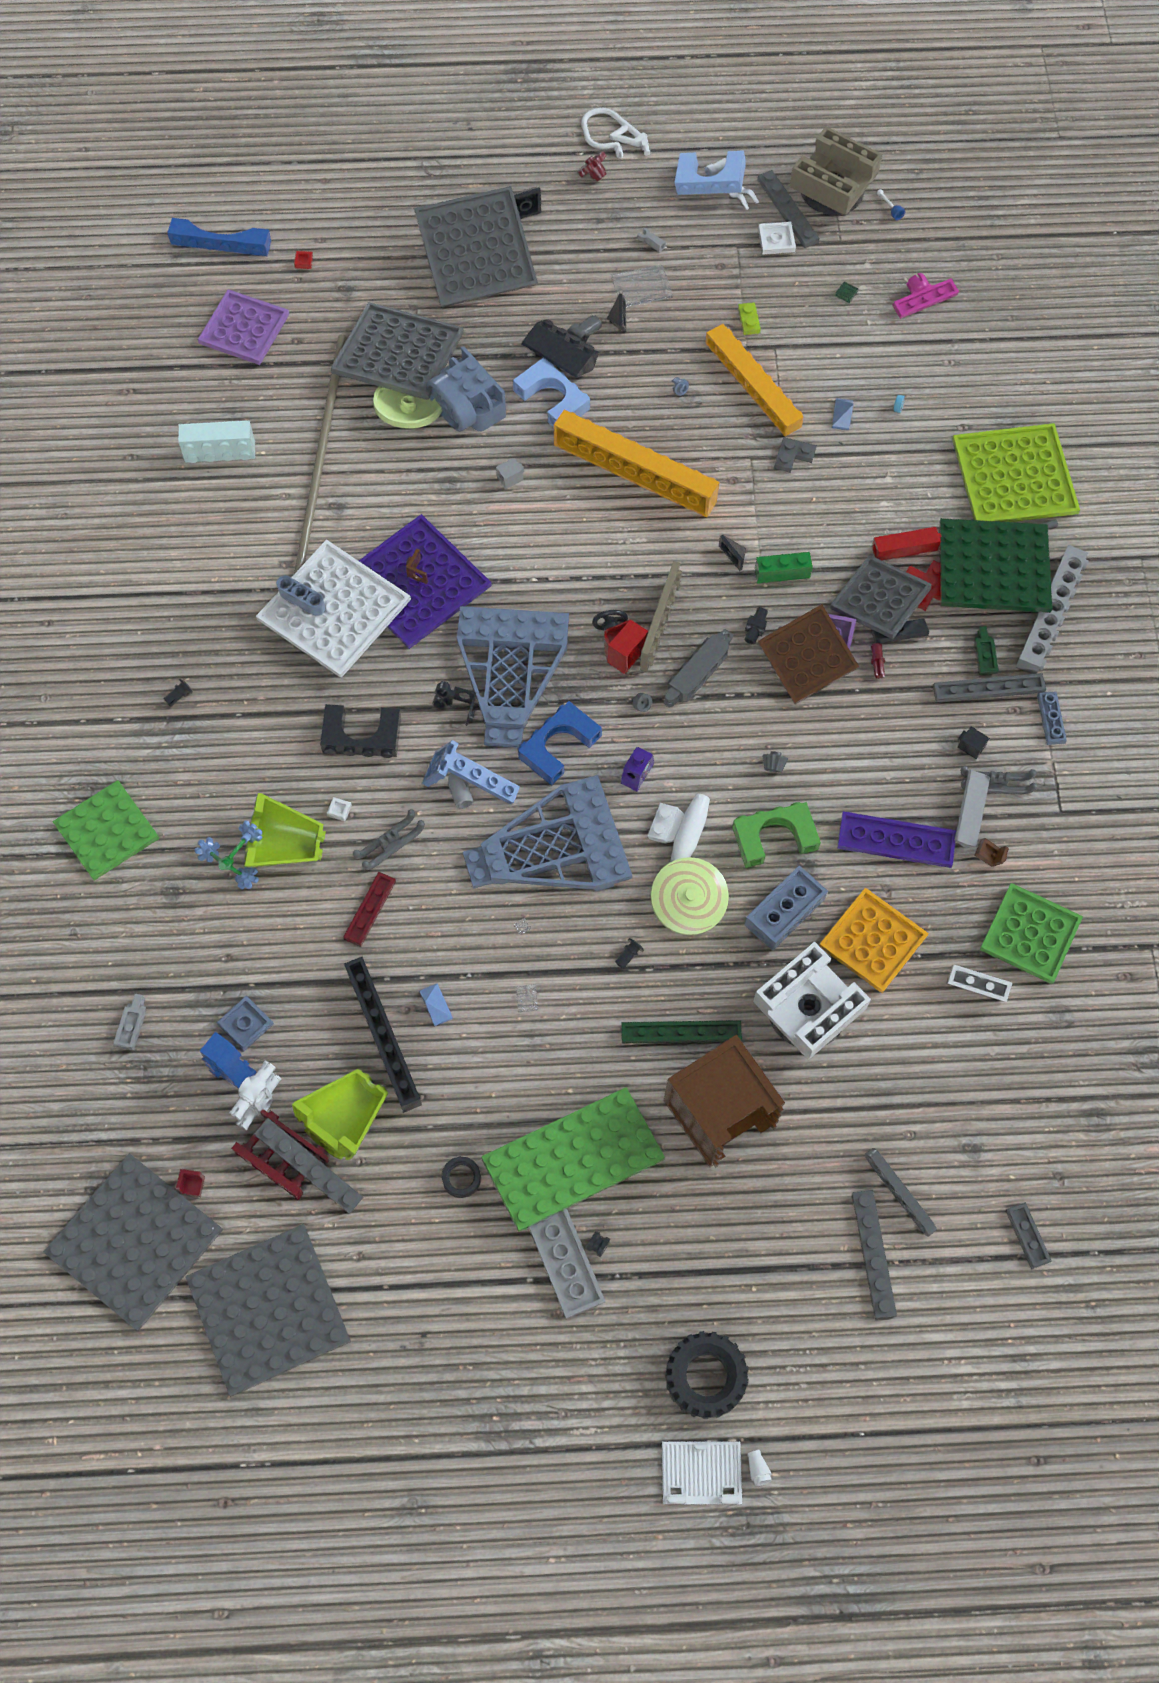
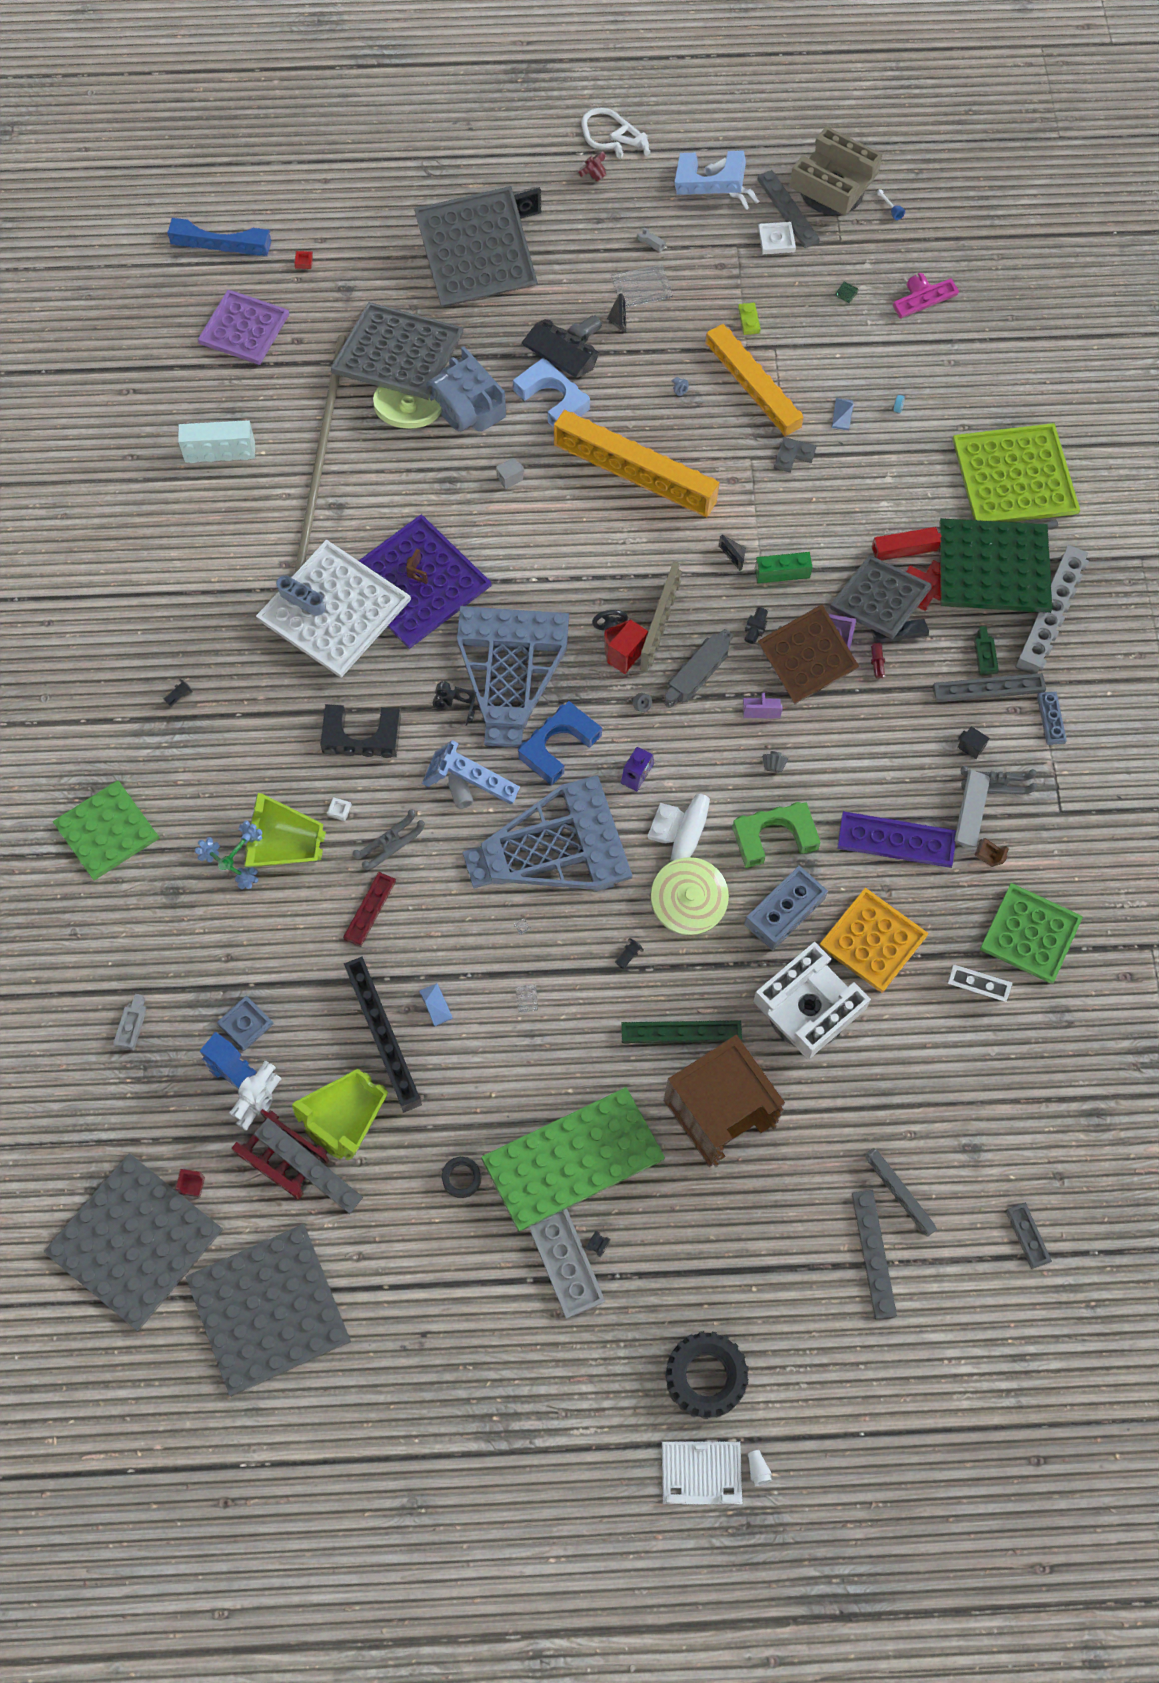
none -> medium lavender panel [743,693,783,719]

